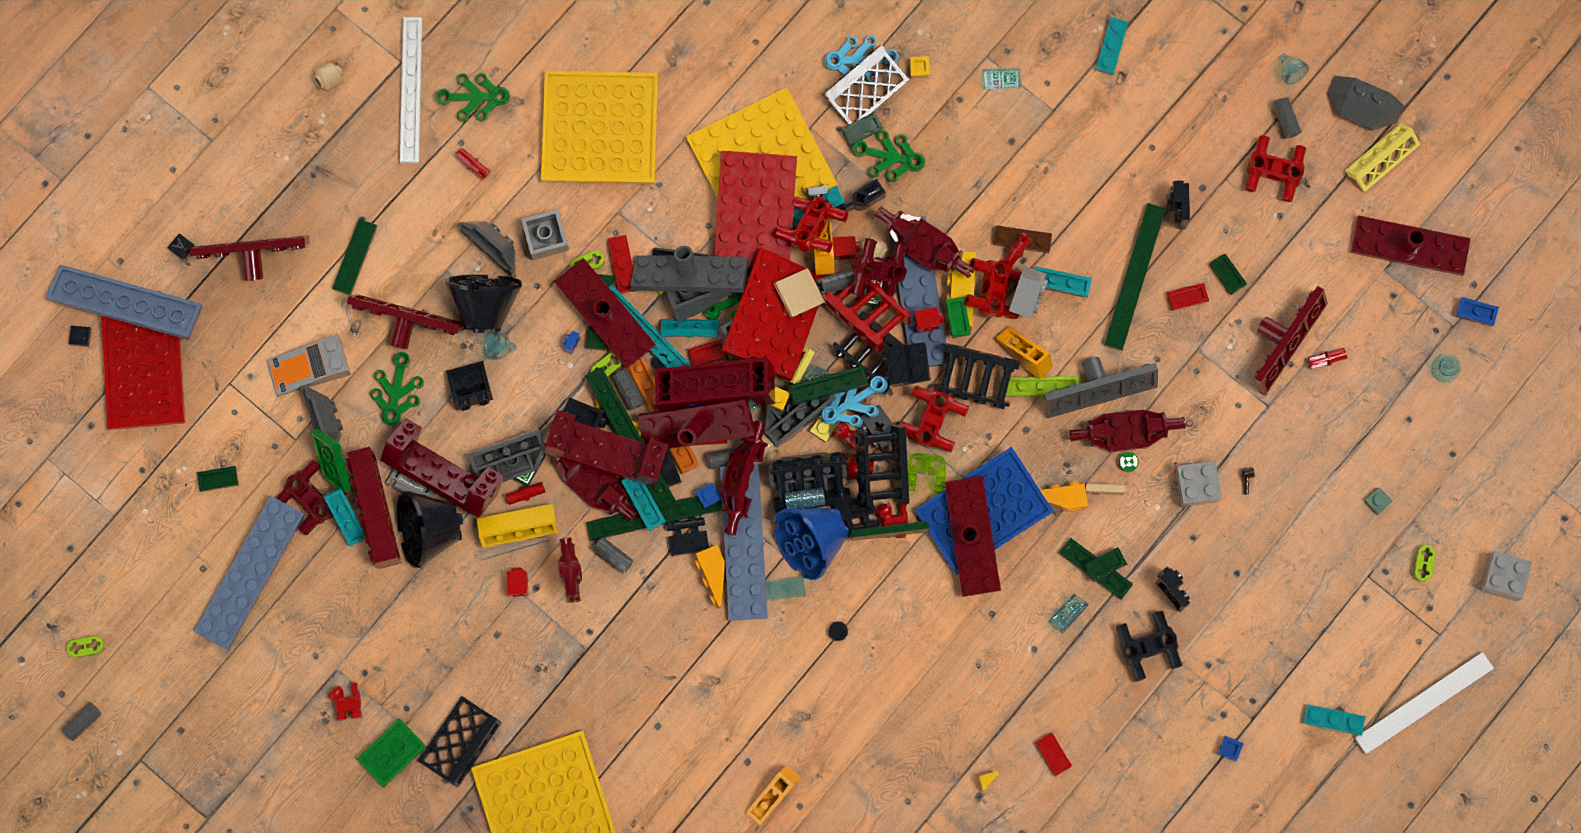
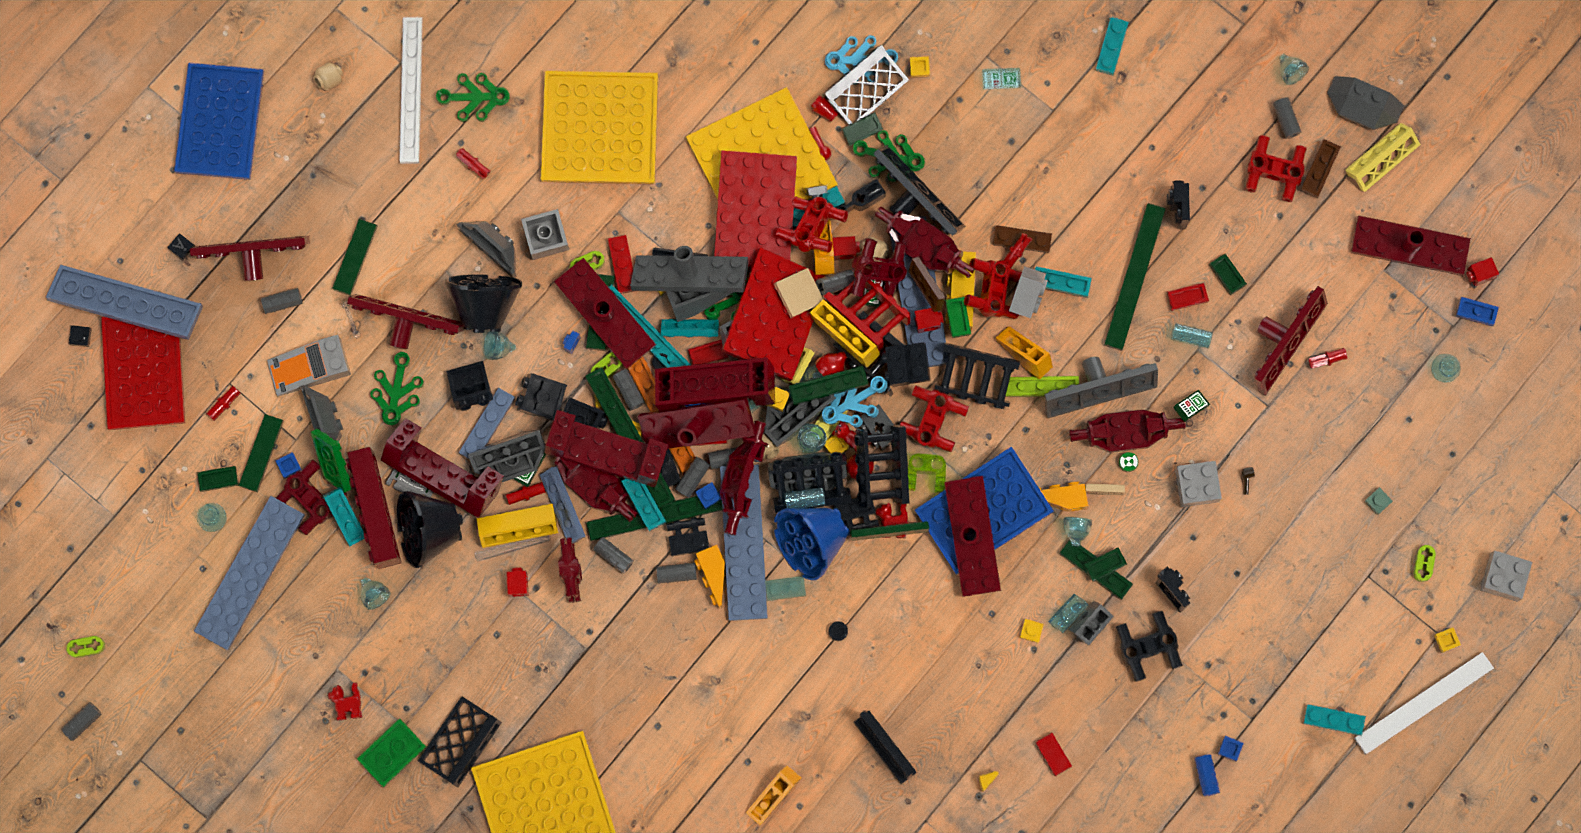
none -> blue plate [174,63,264,180]
none -> clear light blue helmet [197,503,227,532]
none -> red pin [206,385,241,421]
none -> dark green tile [239,414,284,493]
none -> dark grey axle [261,288,303,314]
none -> blue plate [276,452,302,479]
none -> clear light blue helmet [360,578,391,610]
none -> sand blue plate [459,388,516,460]
none -> black plate [515,373,567,421]
none -> sand blue plate [540,466,586,544]
none -> dark grey axle [656,563,697,584]
none -> dark grey axle [675,456,711,498]
none -> clear light blue helmet [797,424,827,453]
none -> red bar [809,126,832,161]
none -> red cone [810,95,838,122]
none -> yellow brick [810,300,880,368]
none -> red helmet [815,352,847,377]
none -> yellow plate [823,436,850,454]
none -> black fence [854,710,917,785]
none -> black plate [873,145,966,236]
none -> reddish brown plate [908,257,945,312]
none -> yellow plate [1020,619,1044,643]
none -> clear light blue helmet [1063,517,1093,546]
none -> dark grey brick [1068,600,1114,646]
none -> clear light blue axle [1171,323,1213,348]
none -> tile [1173,390,1210,422]
none -> blue axle [1194,754,1220,797]
none -> reddish brown plate [1300,139,1341,198]
none -> yellow plate [1434,627,1461,653]
none -> red brick [1467,257,1499,287]

